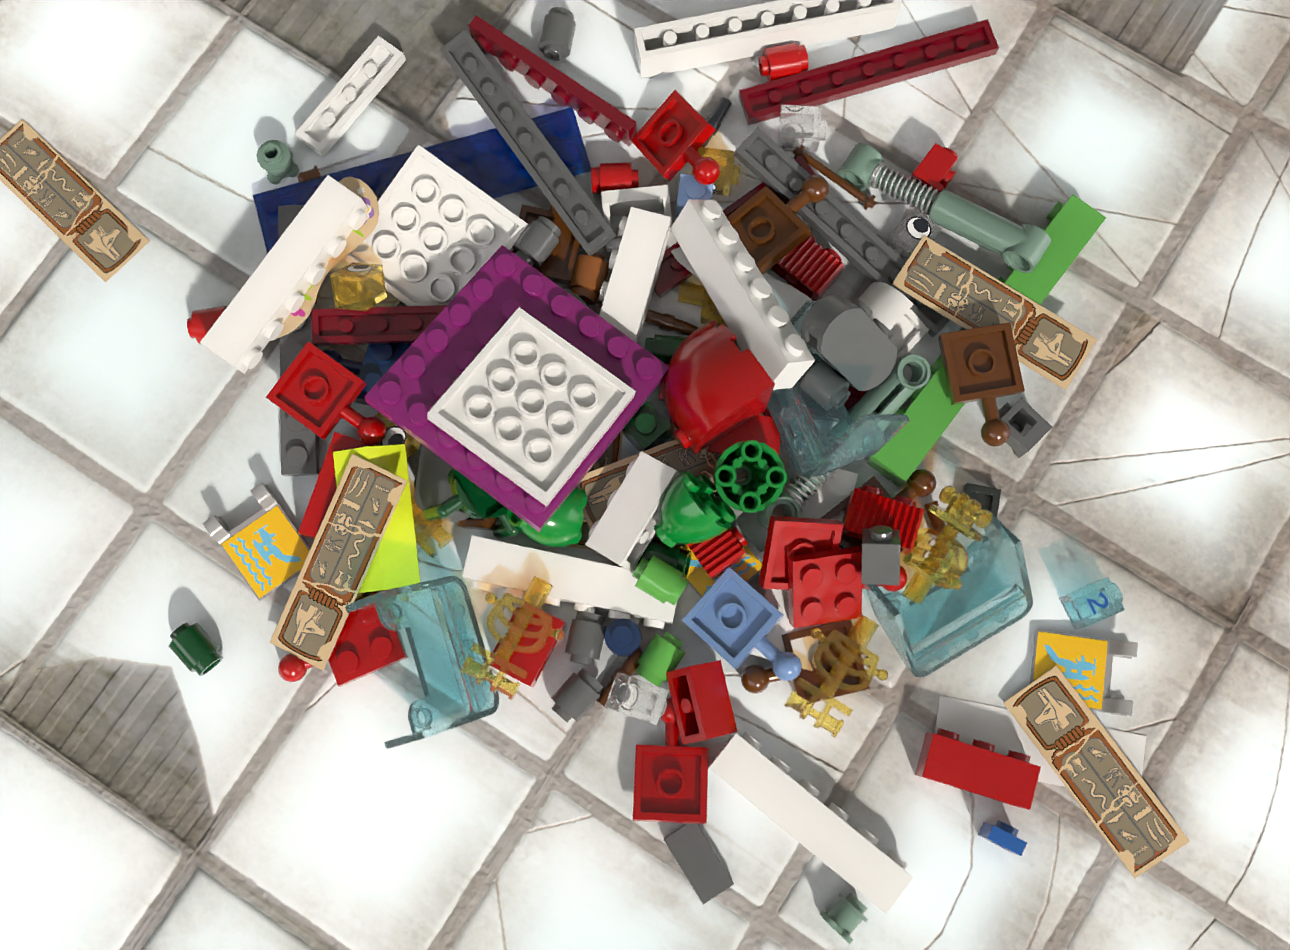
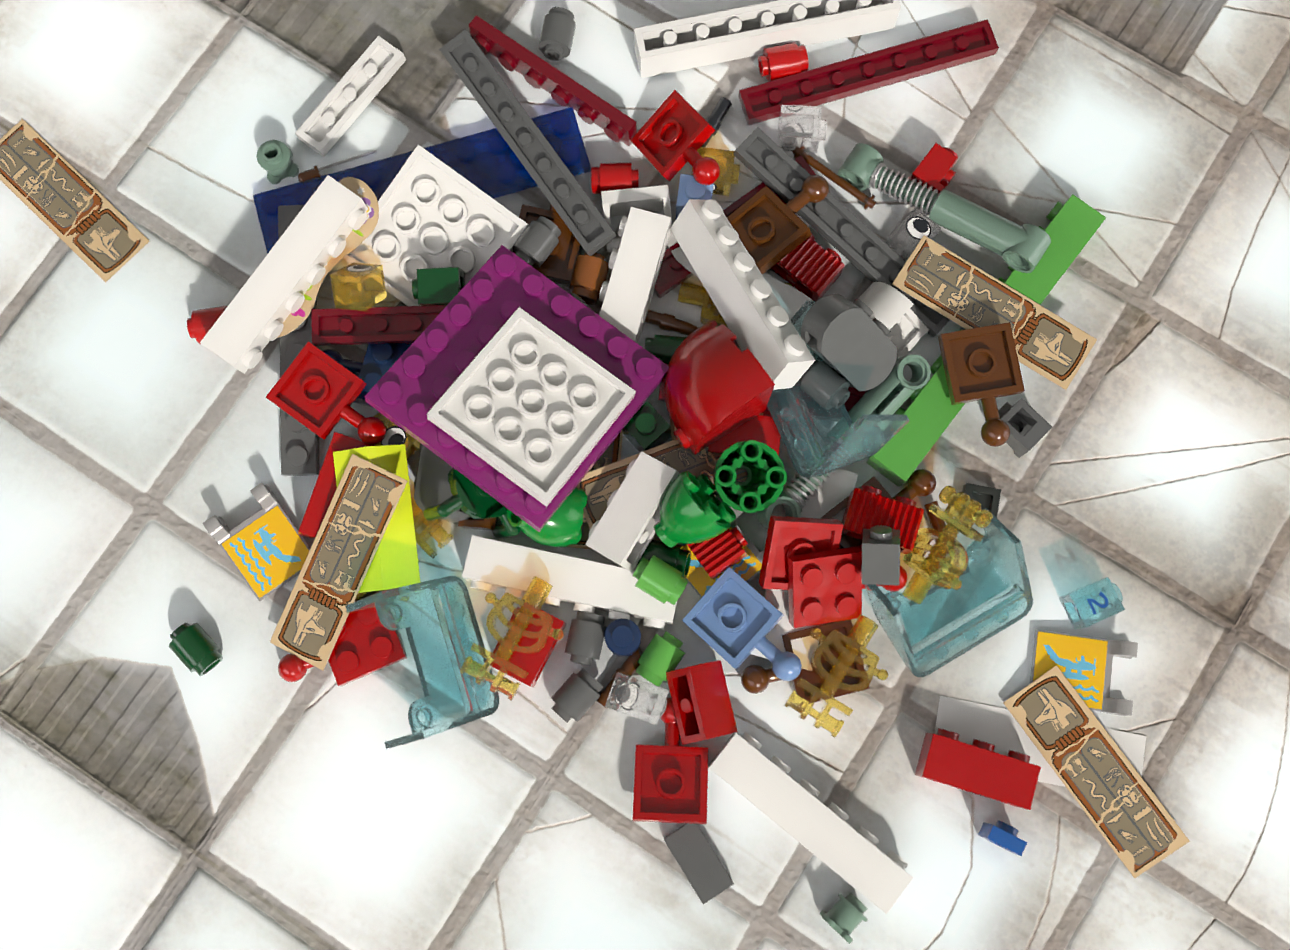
none -> dark green brick [412,267,465,306]

